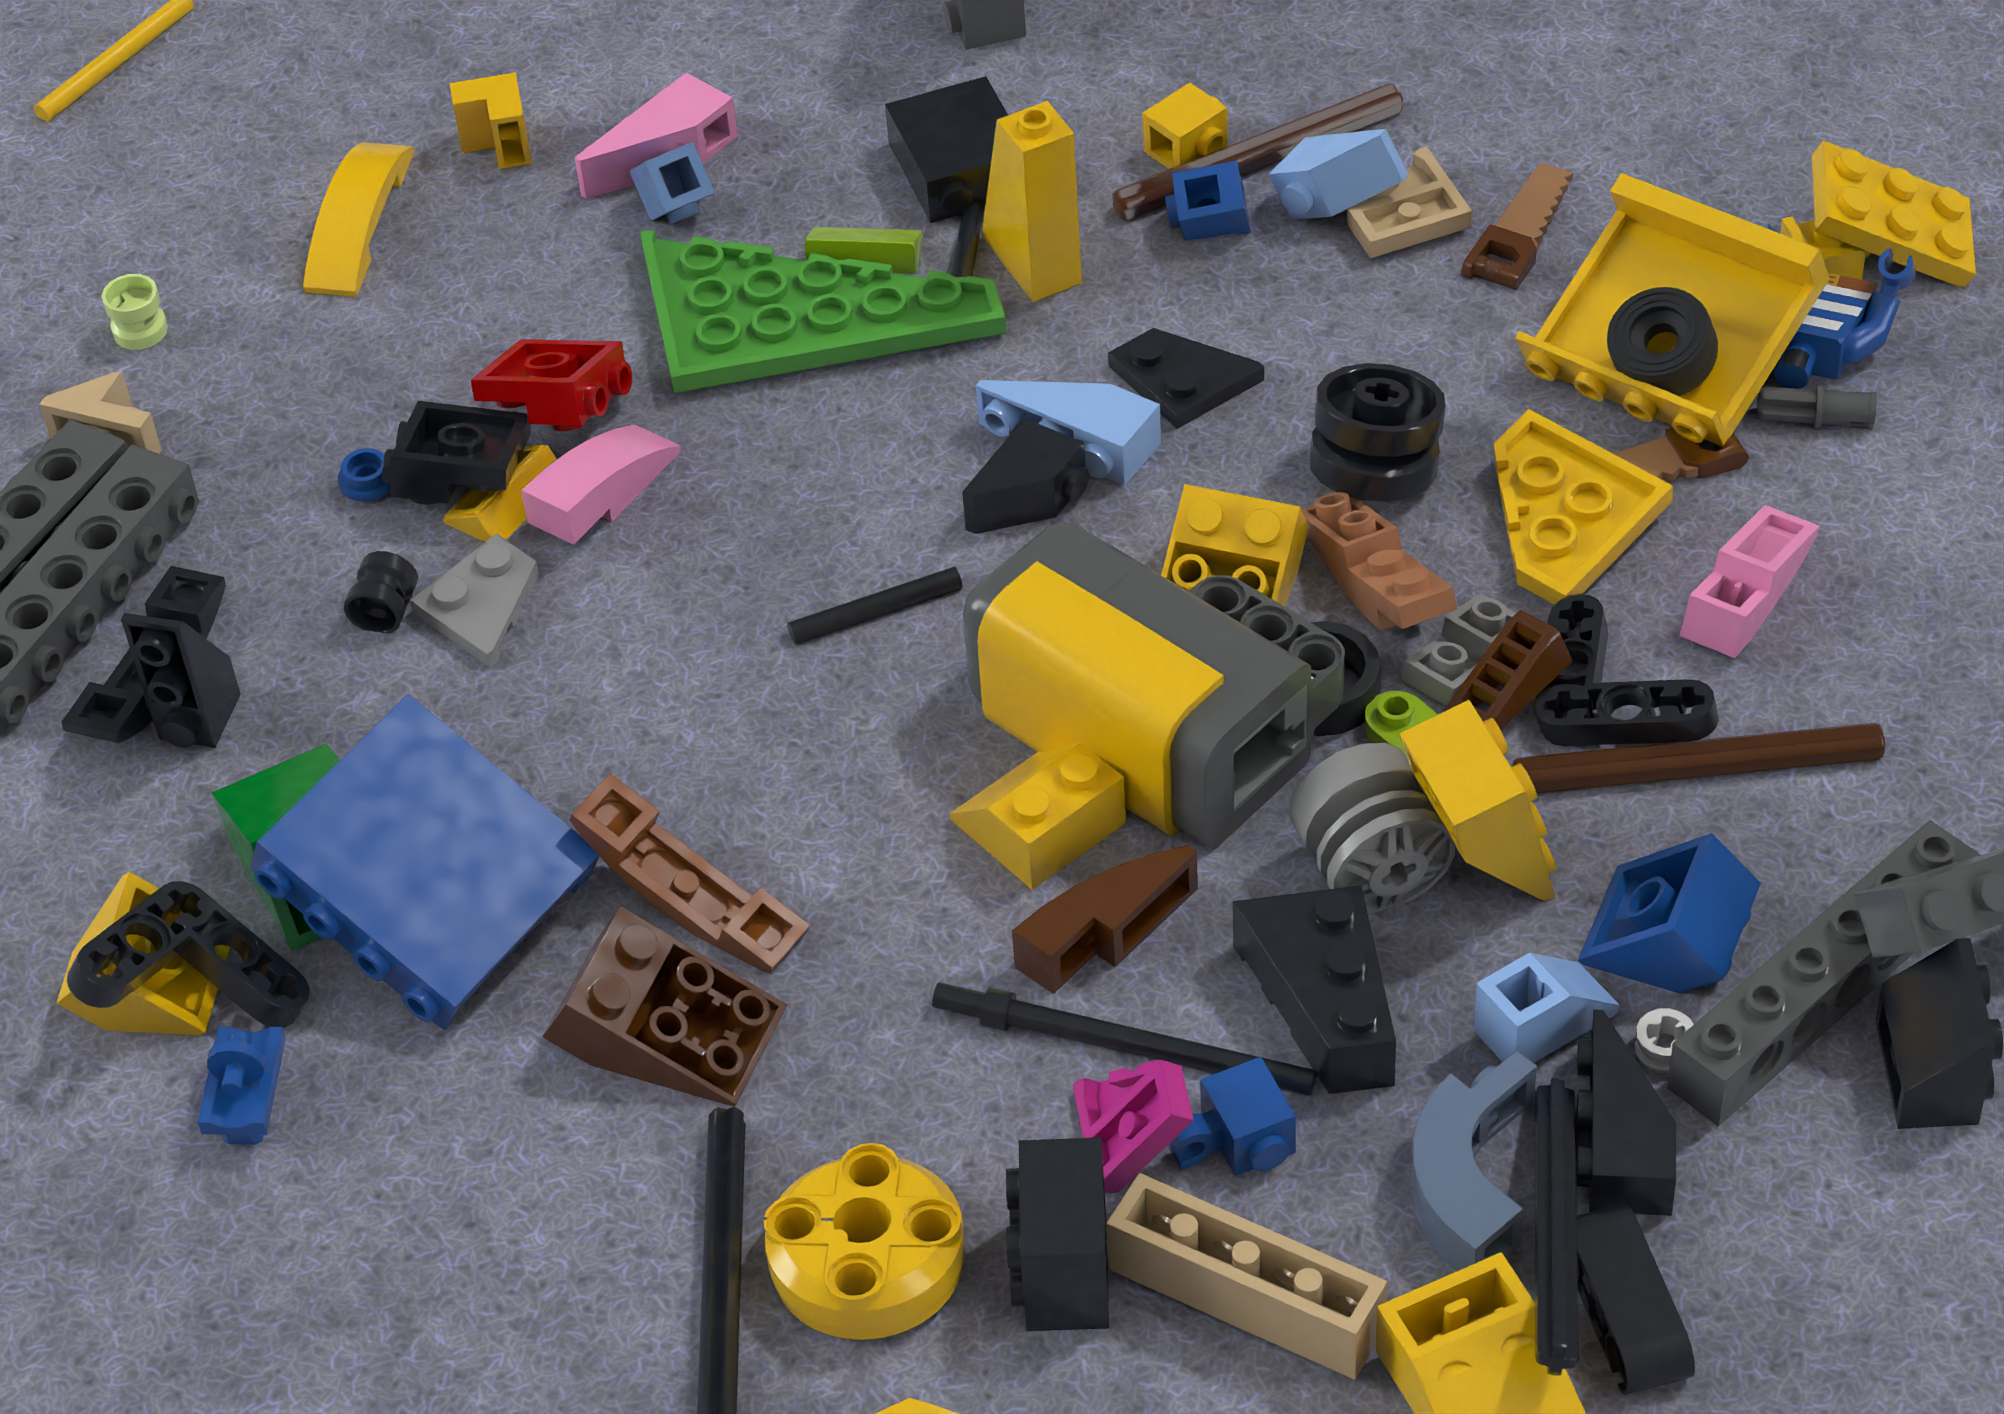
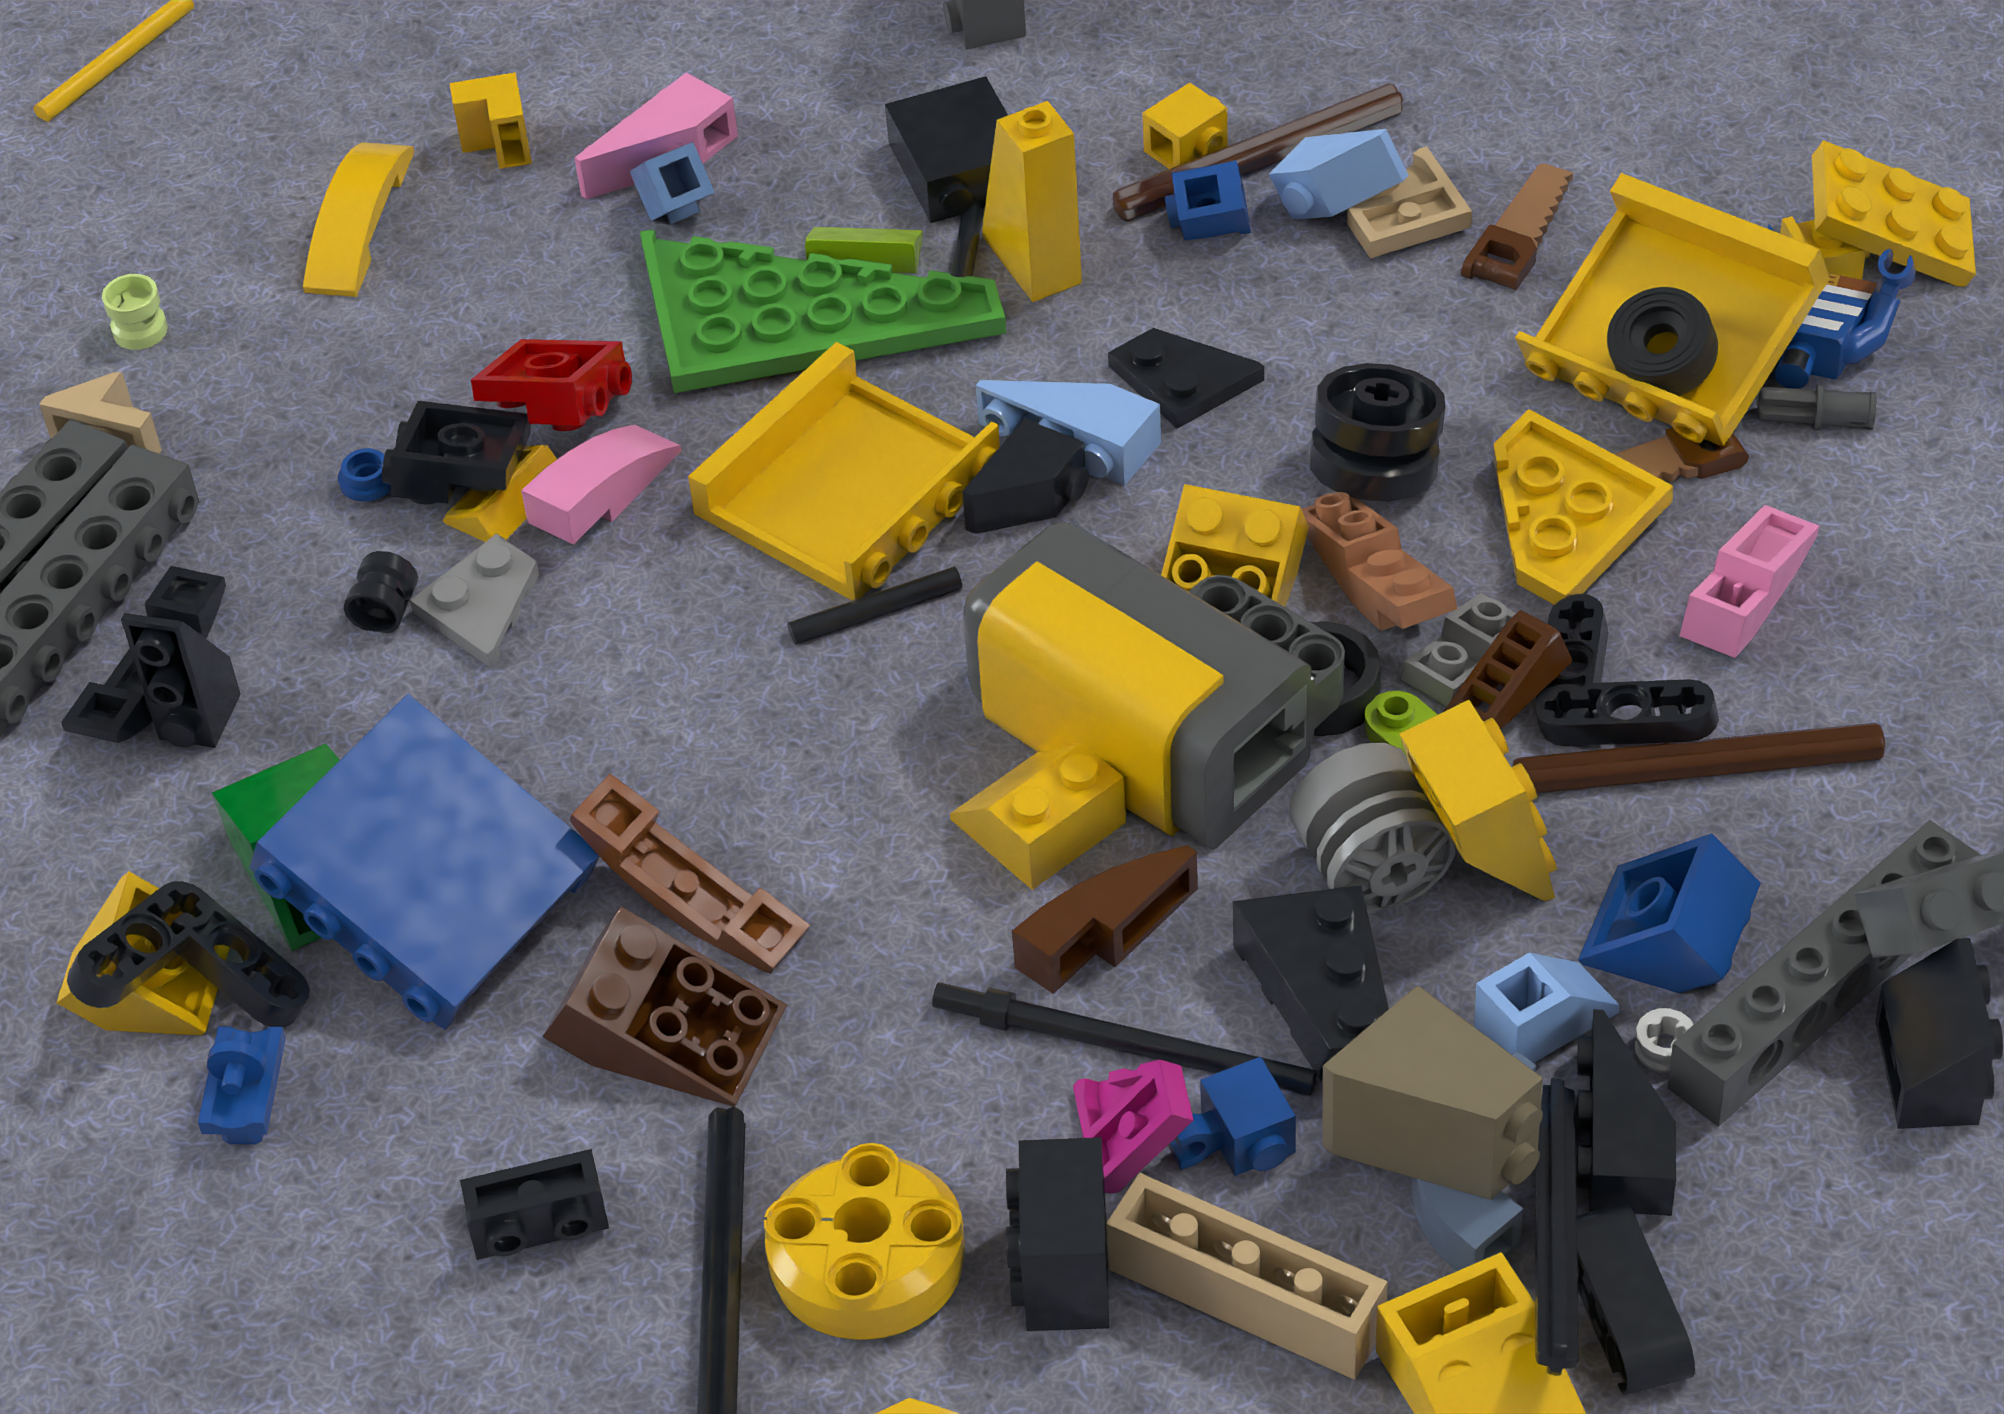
none -> black bracket [460,1149,609,1260]
none -> yellow panel [688,342,1000,600]
none -> dark tan slope [1323,985,1543,1200]

